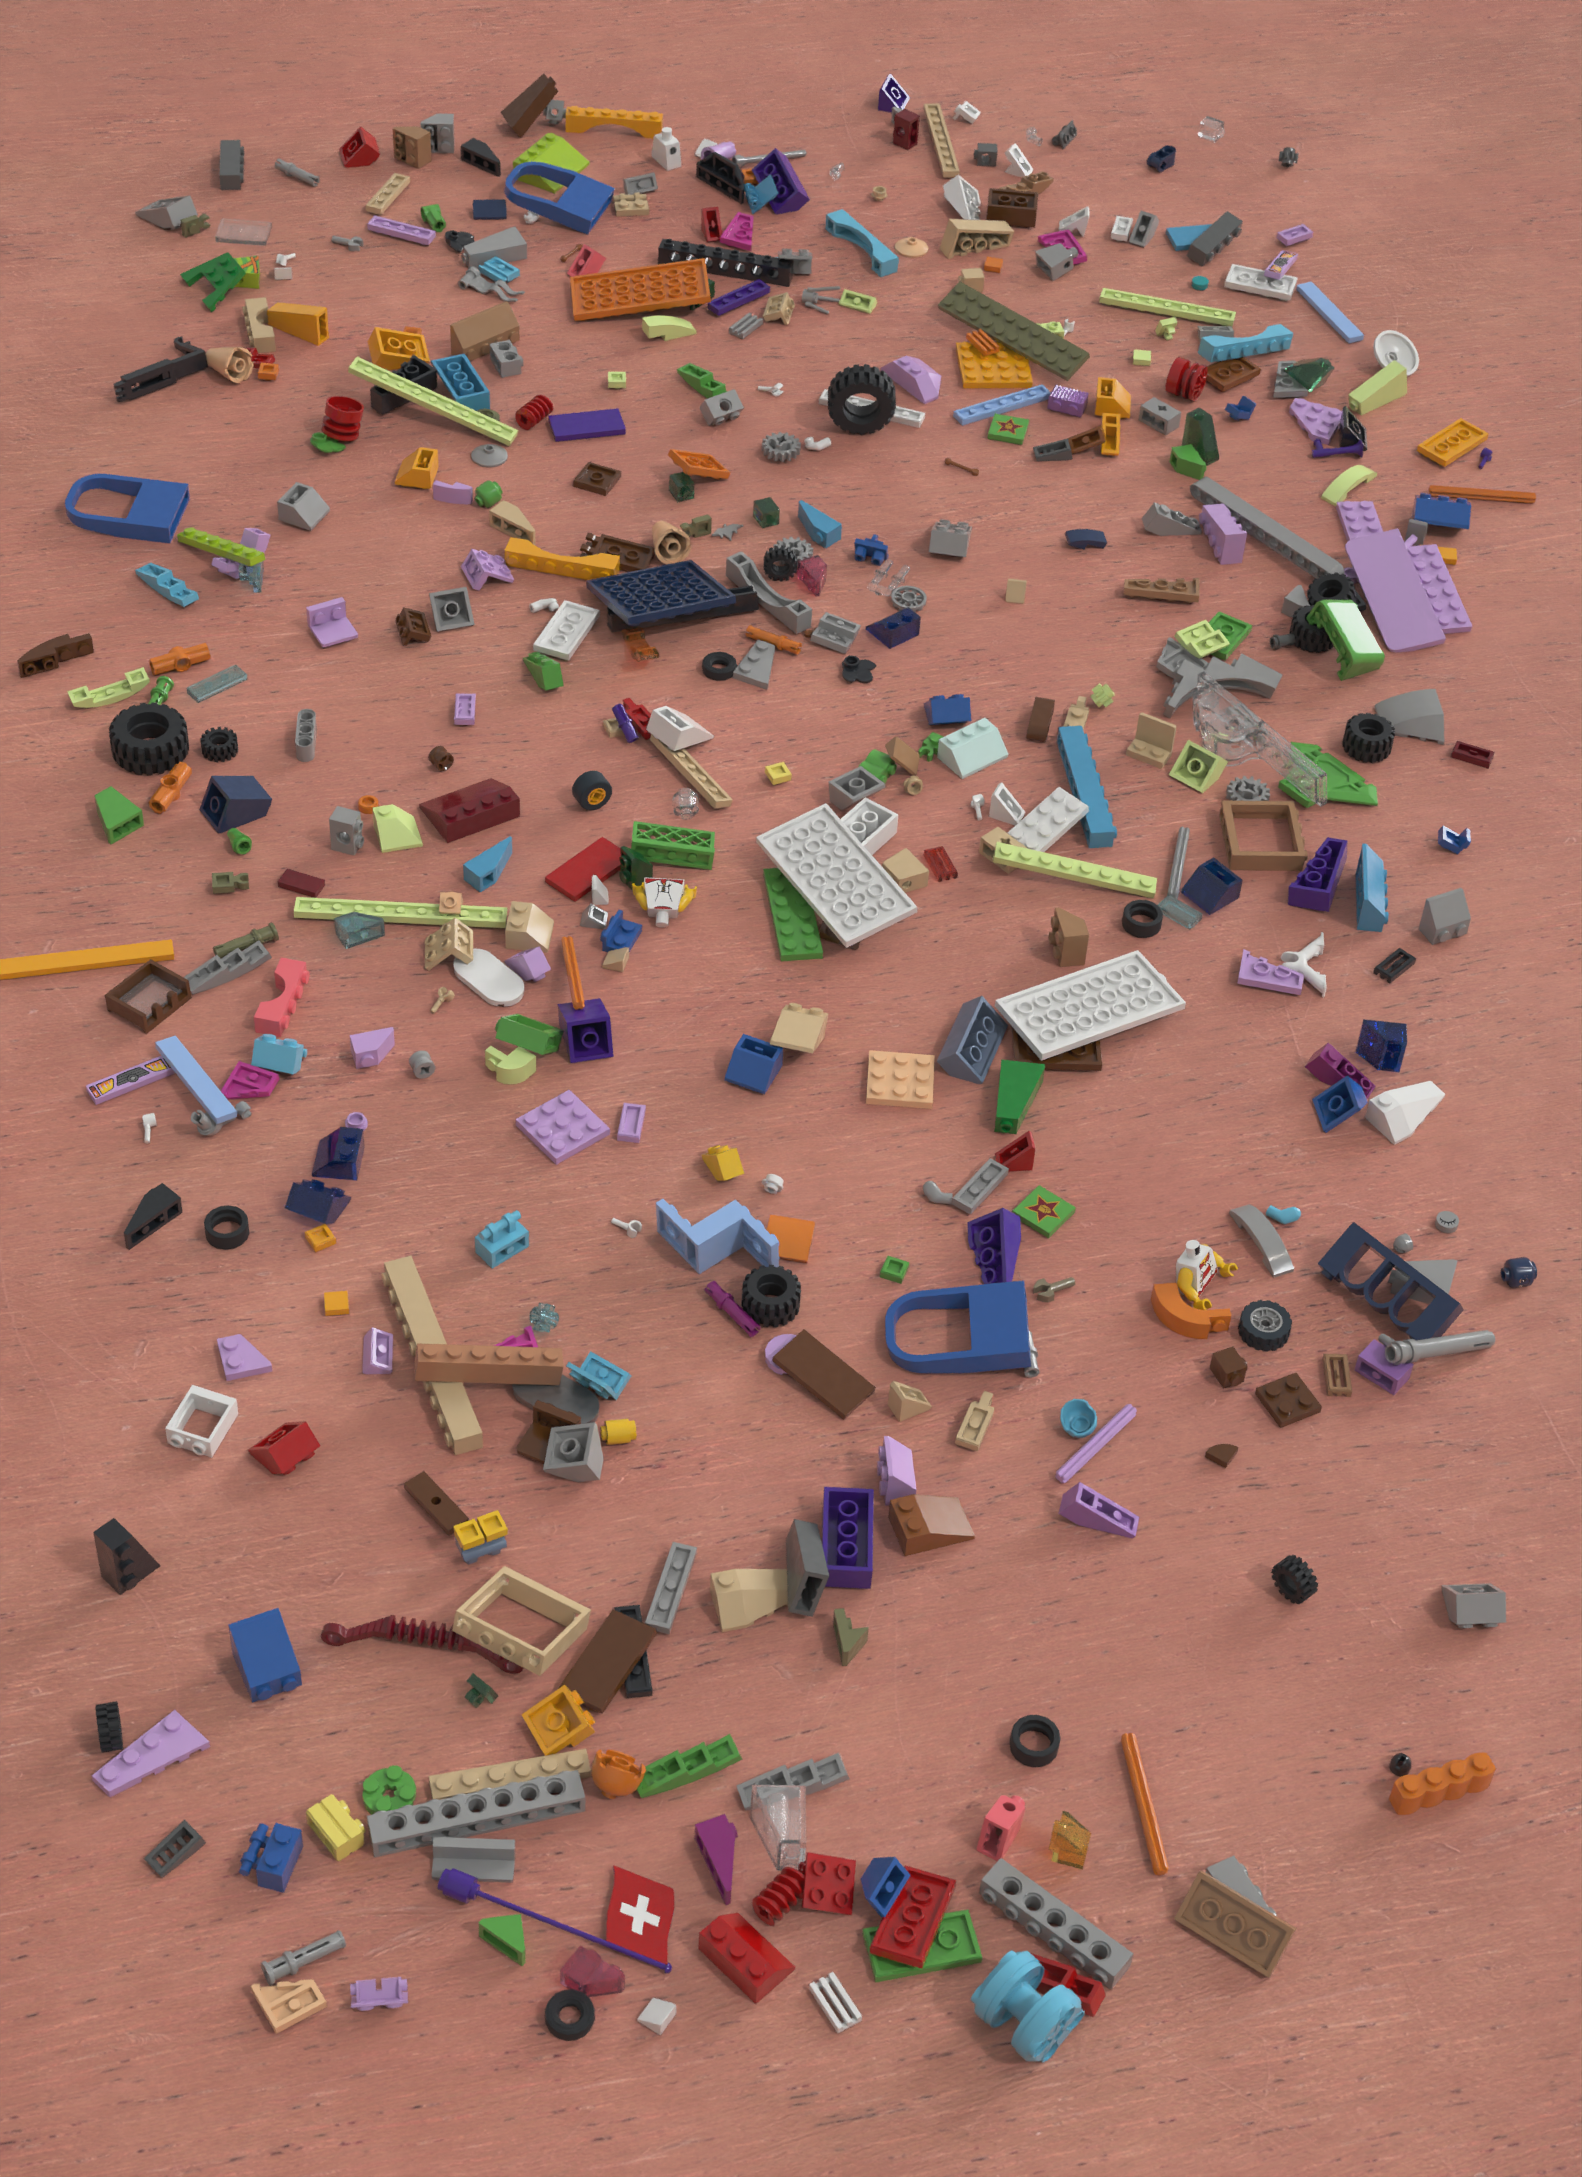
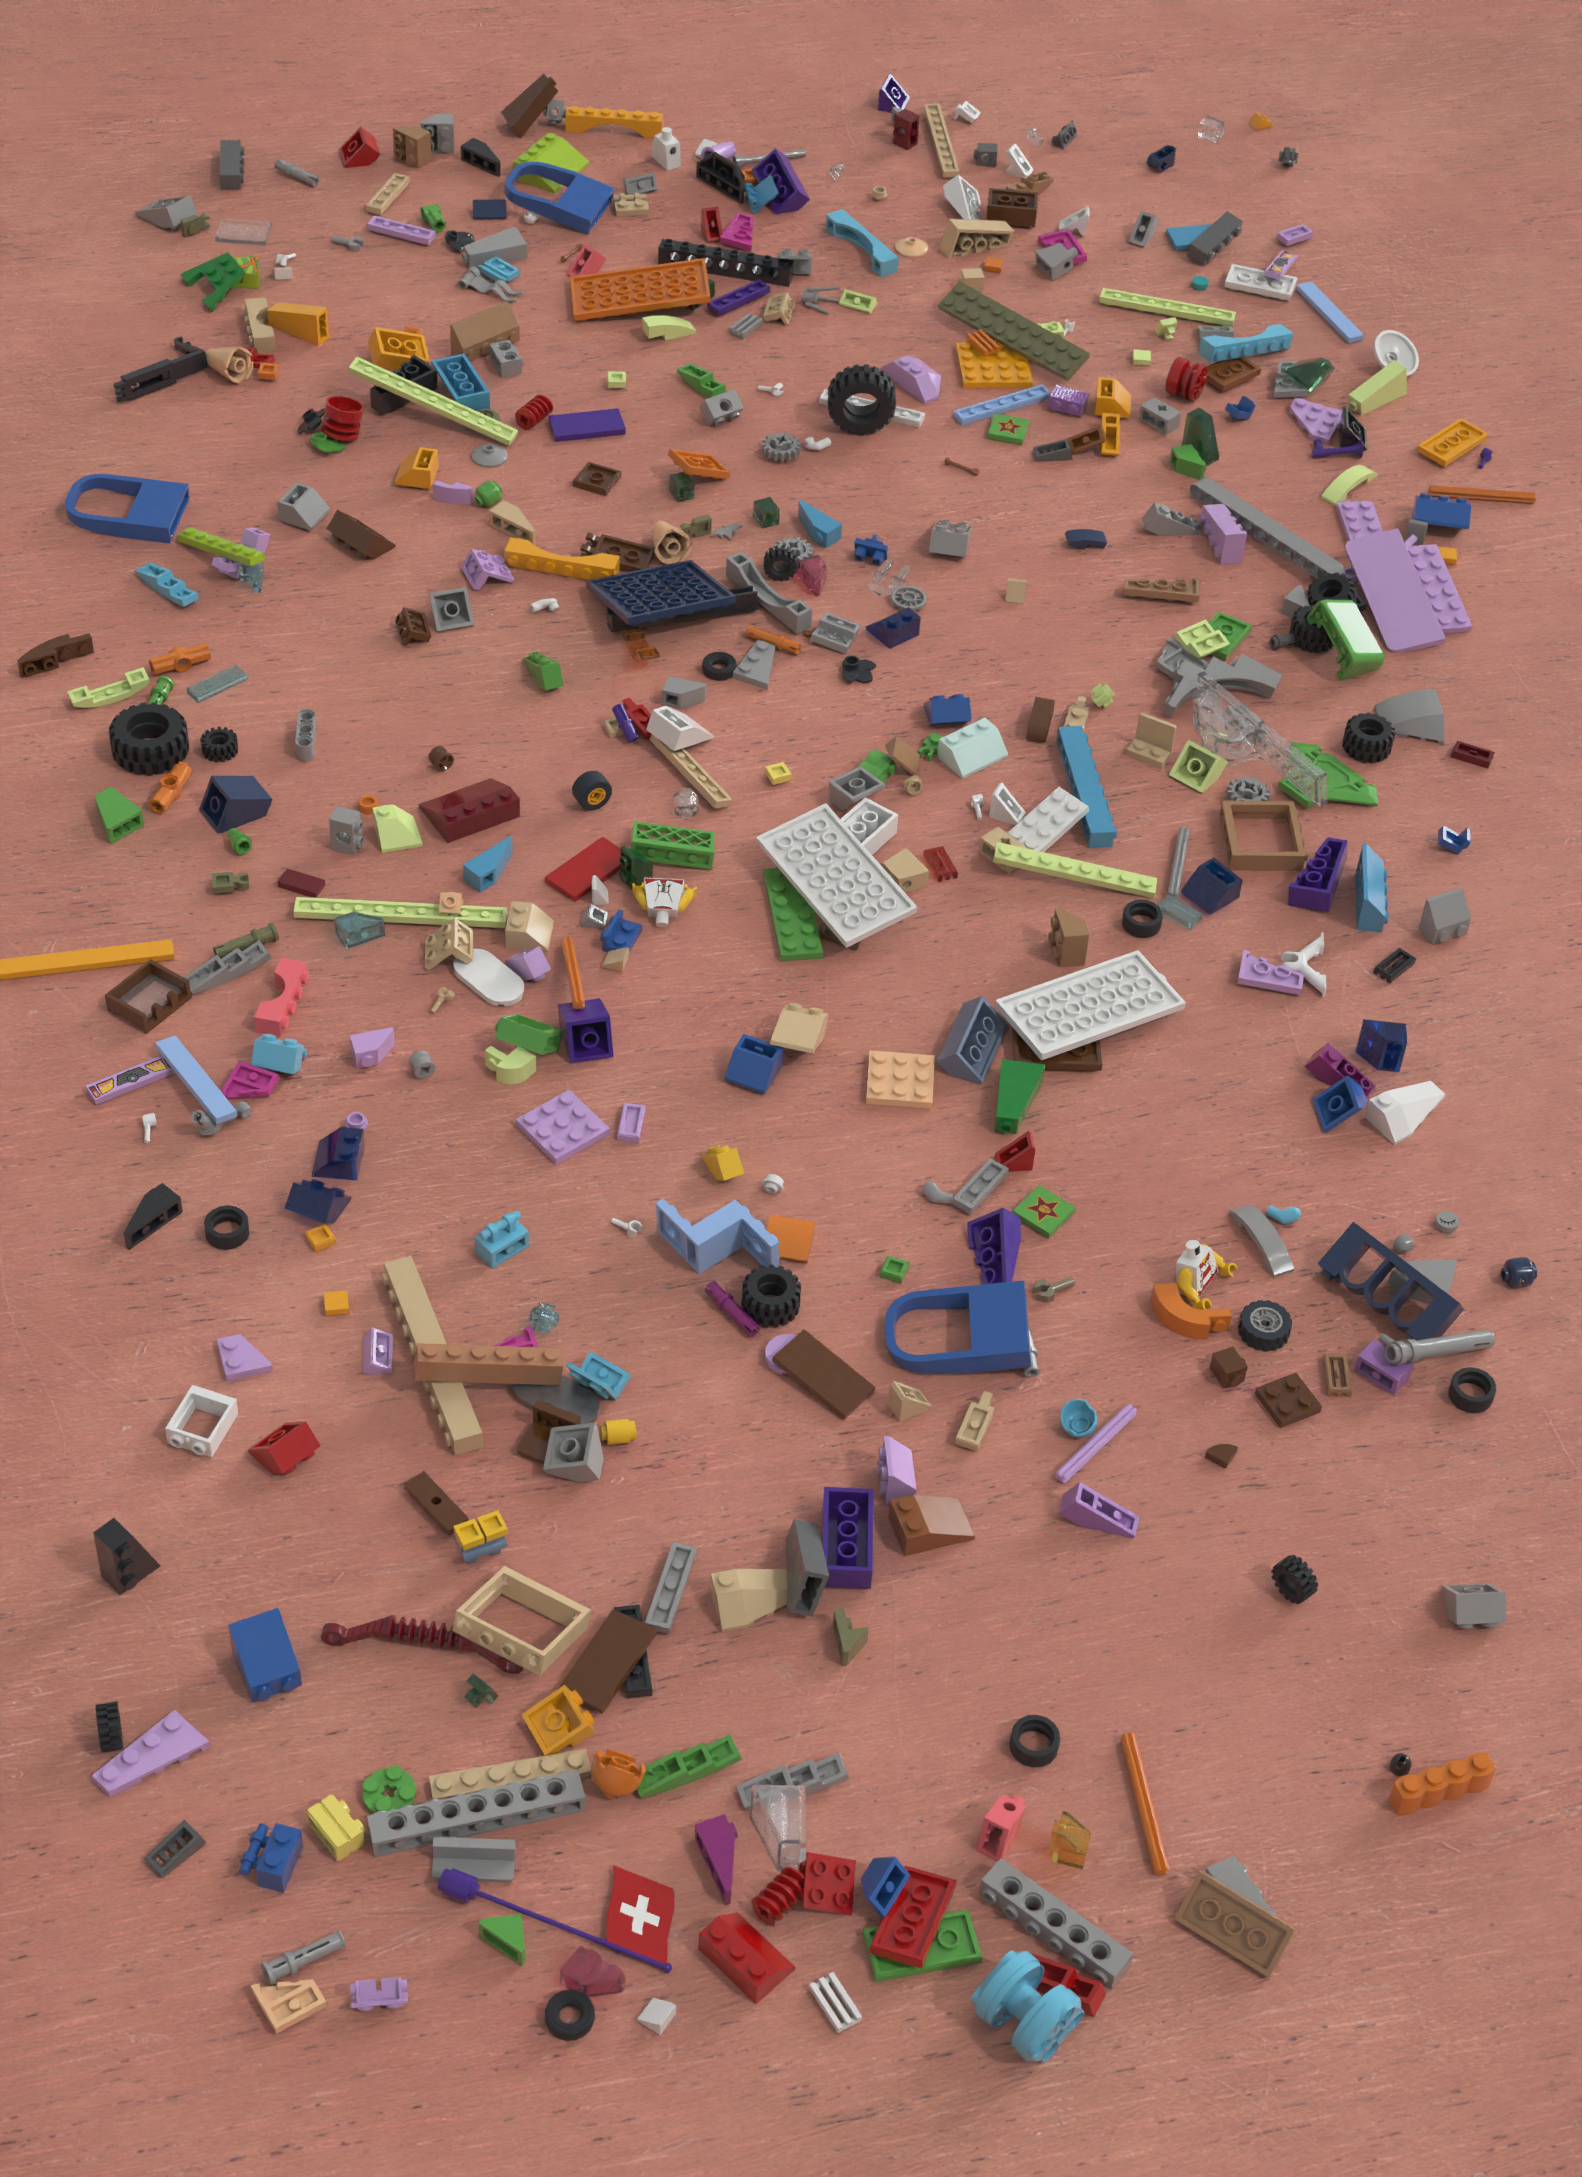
lavender bracket [306,597,358,647] -> none
lavender plate [454,694,476,725] -> none
white plate [533,600,600,661] -> none
white plate [1111,216,1133,241] -> none
none -> black plate [298,408,325,434]
none -> reddish brown slope [326,510,396,559]
none -> light grey slope [662,676,706,709]
none -> light orange slope [1249,112,1273,129]
none -> black tyre [1449,1367,1496,1413]

